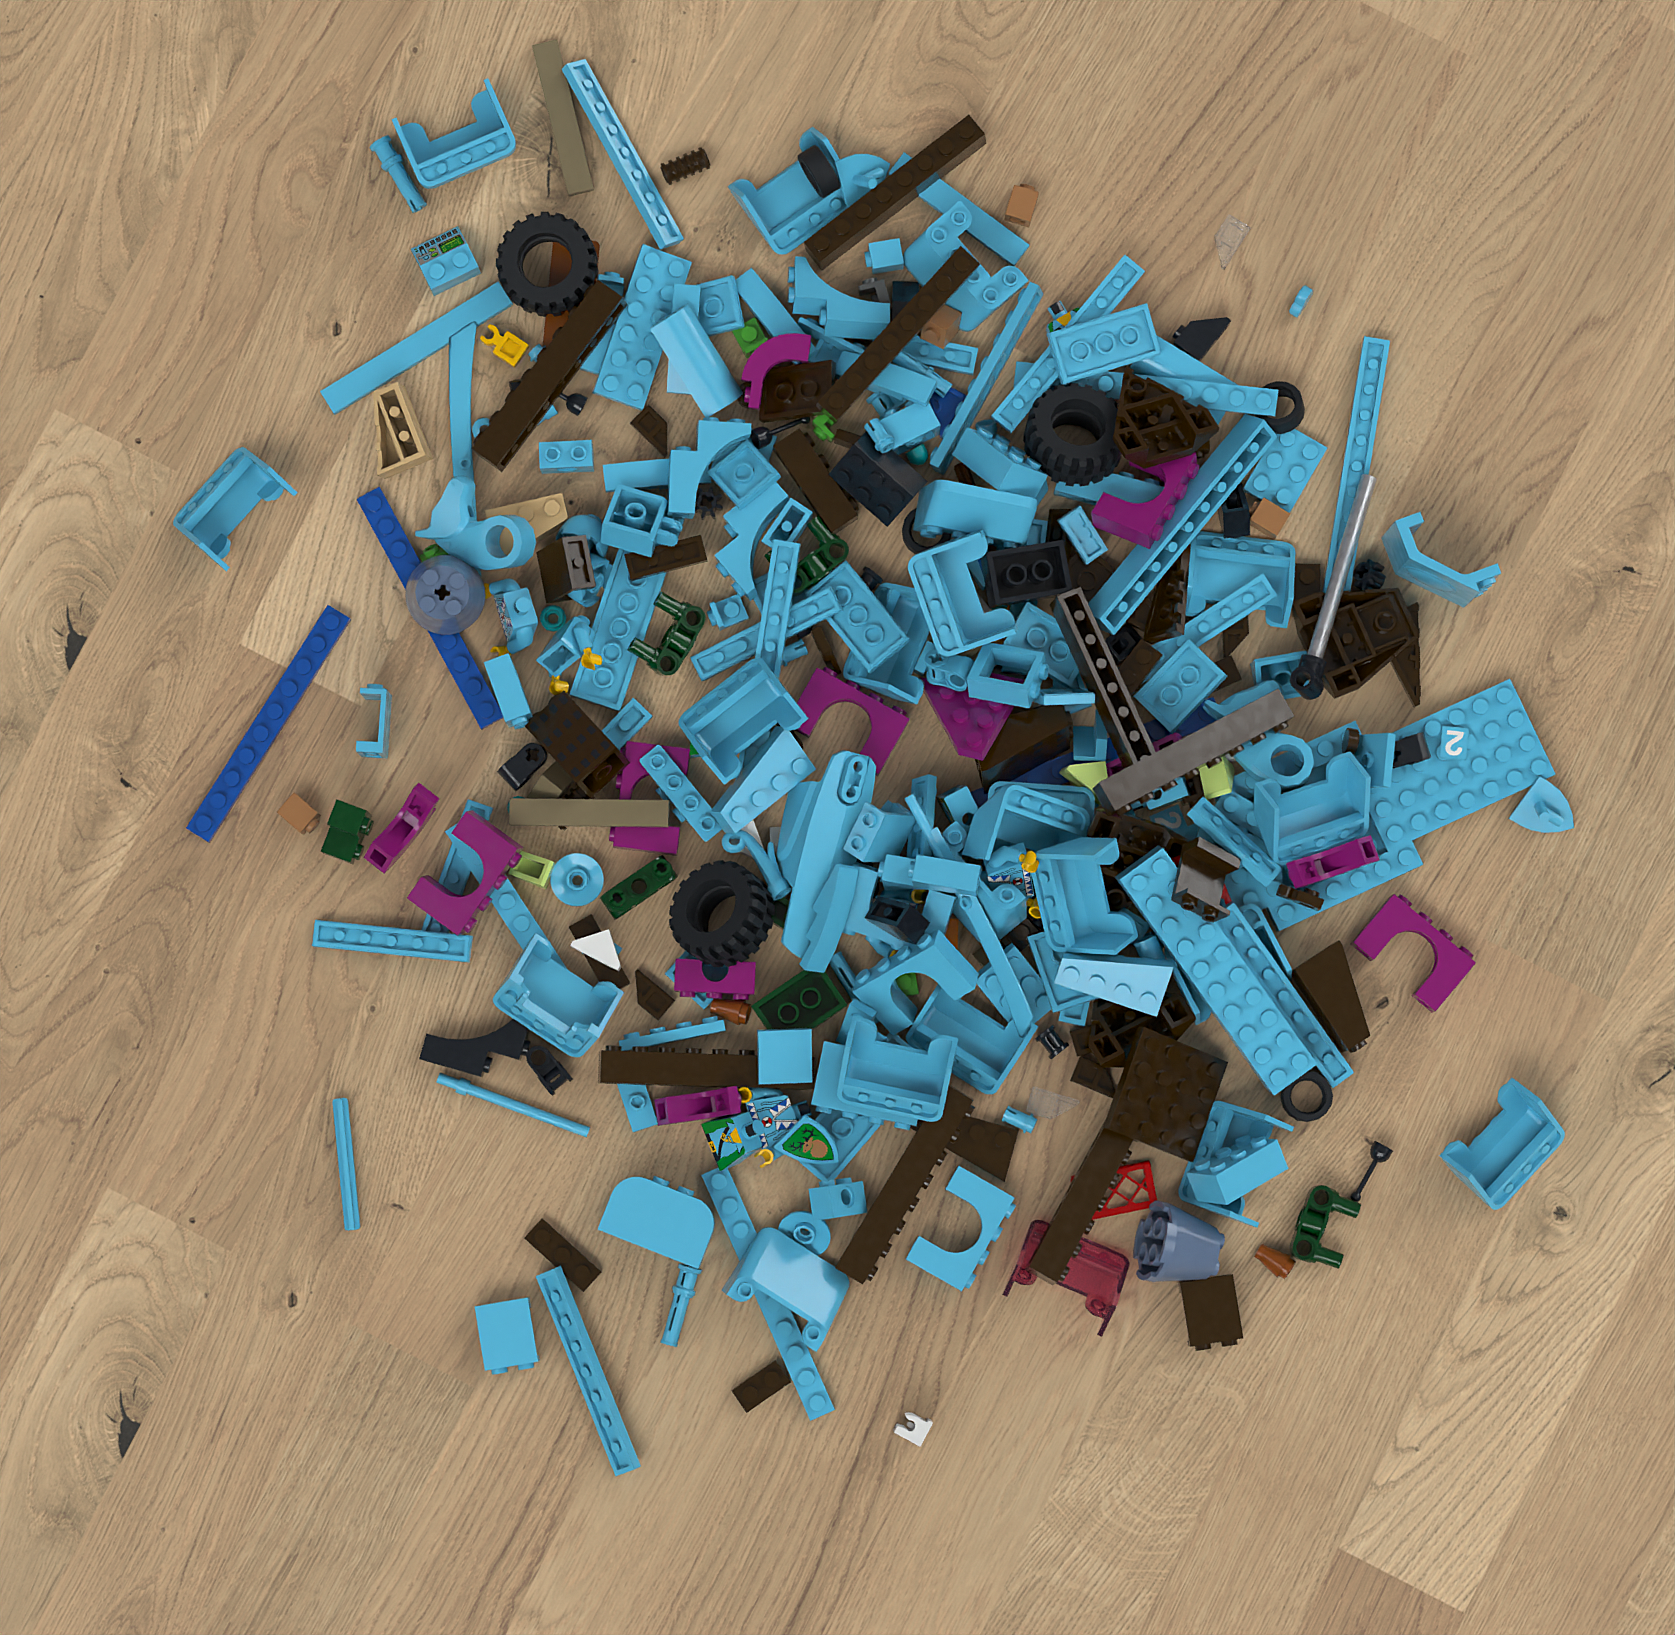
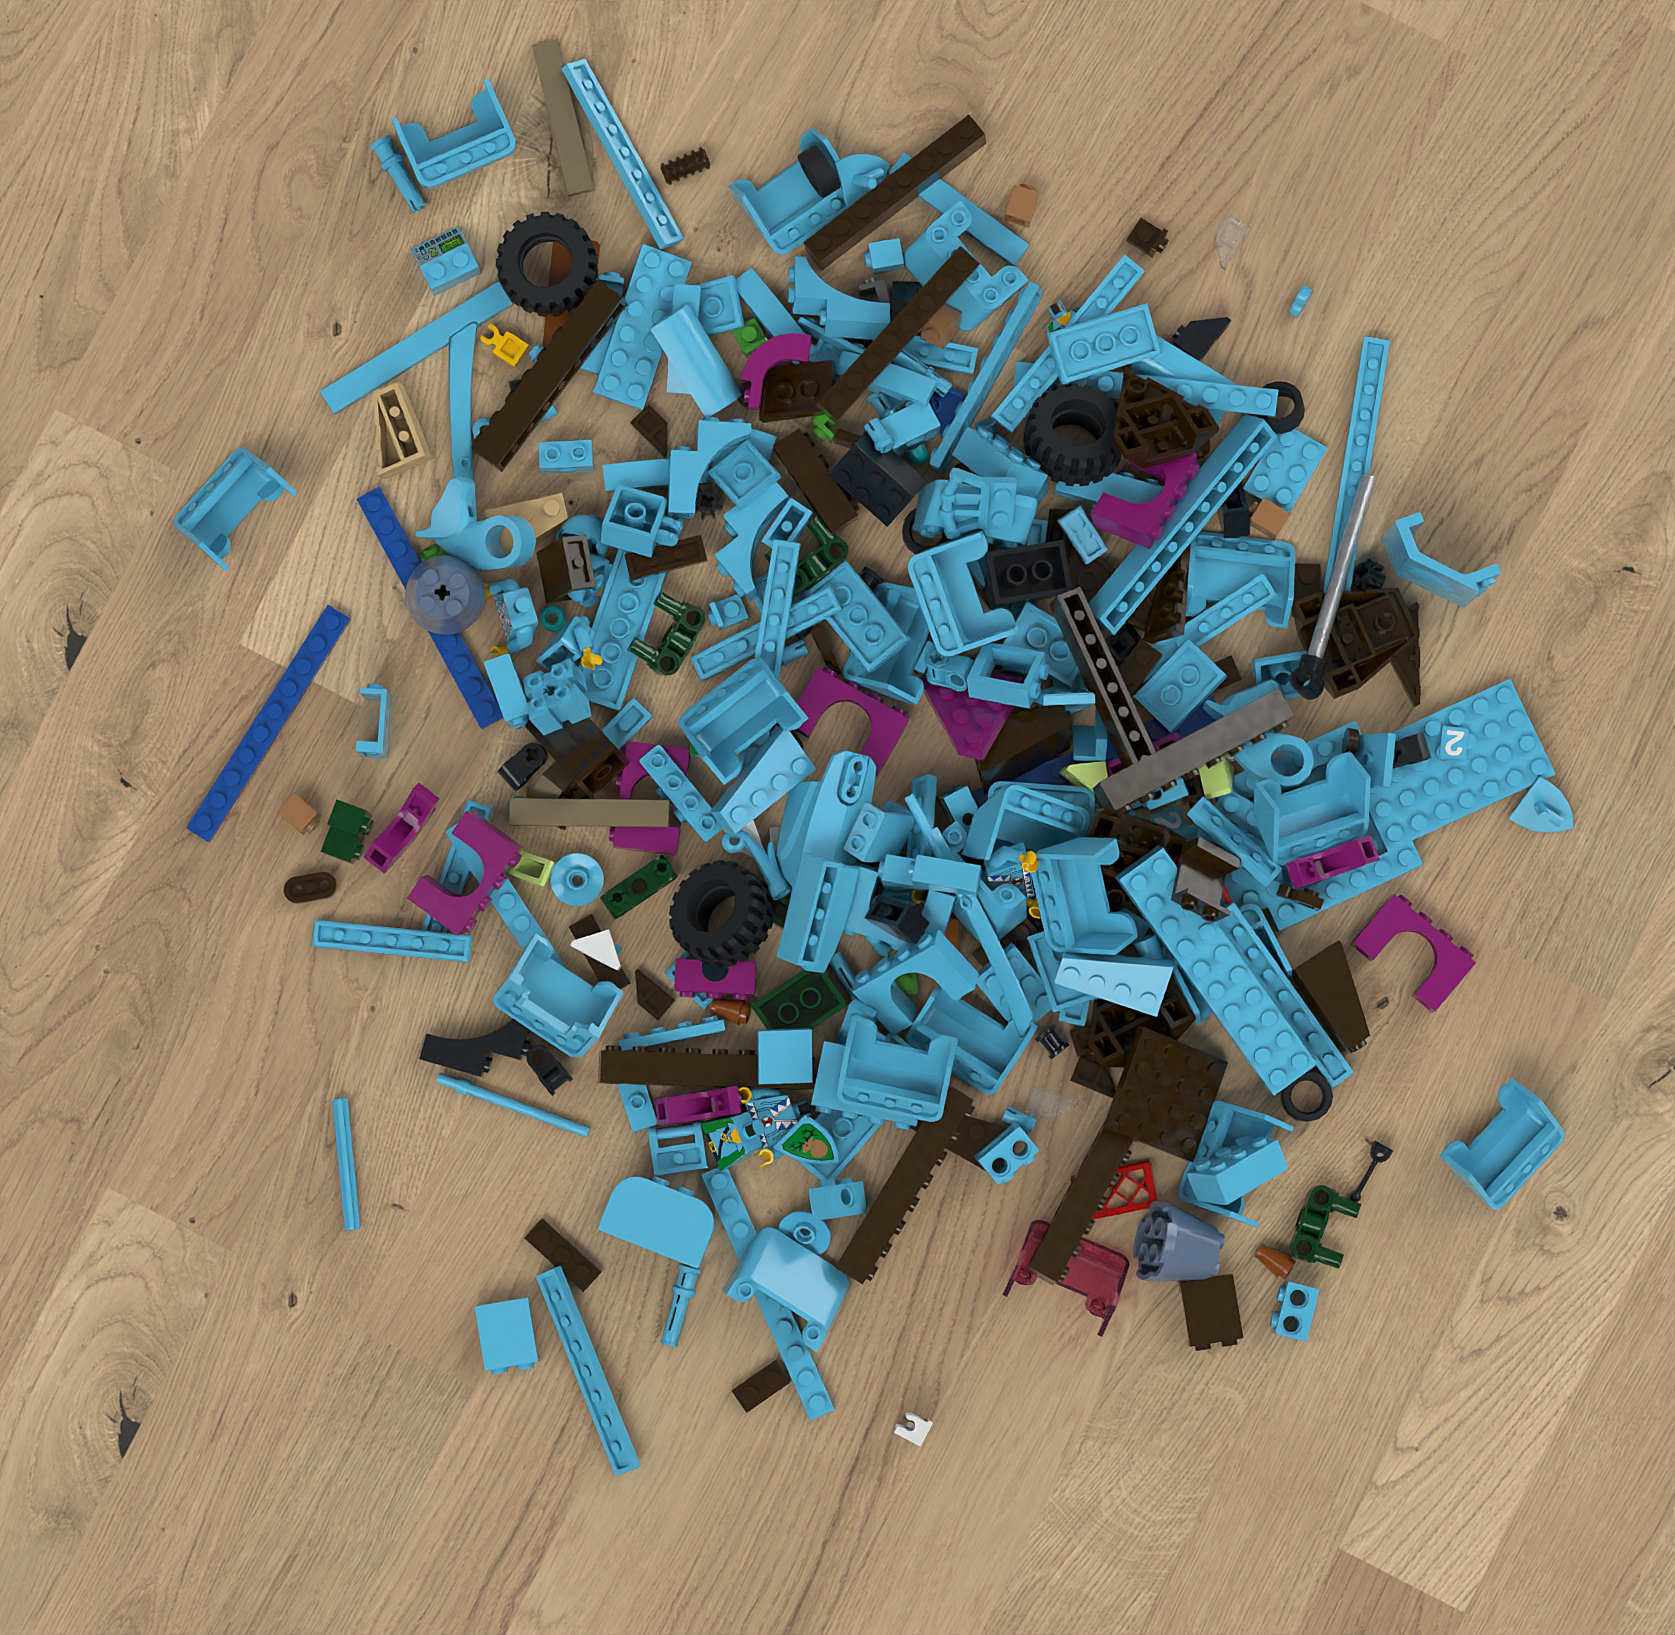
black hinge [559,393,588,416] -> none
black hinge [750,417,810,449] -> none
medium azure arch [906,1166,1016,1291] -> none
dark brown tile [1222,615,1249,658] -> none
none -> dark brown plate [284,872,338,904]
none -> medium azure brick [523,658,591,735]
none -> medium azure plate [648,1120,708,1176]
none -> medium azure brick [776,853,843,968]
none -> medium azure plate [938,468,1017,539]
none -> medium azure brick [974,1122,1039,1185]
none -> dark brown bracket [1126,218,1169,258]
none -> medium azure brick [1270,1281,1320,1342]

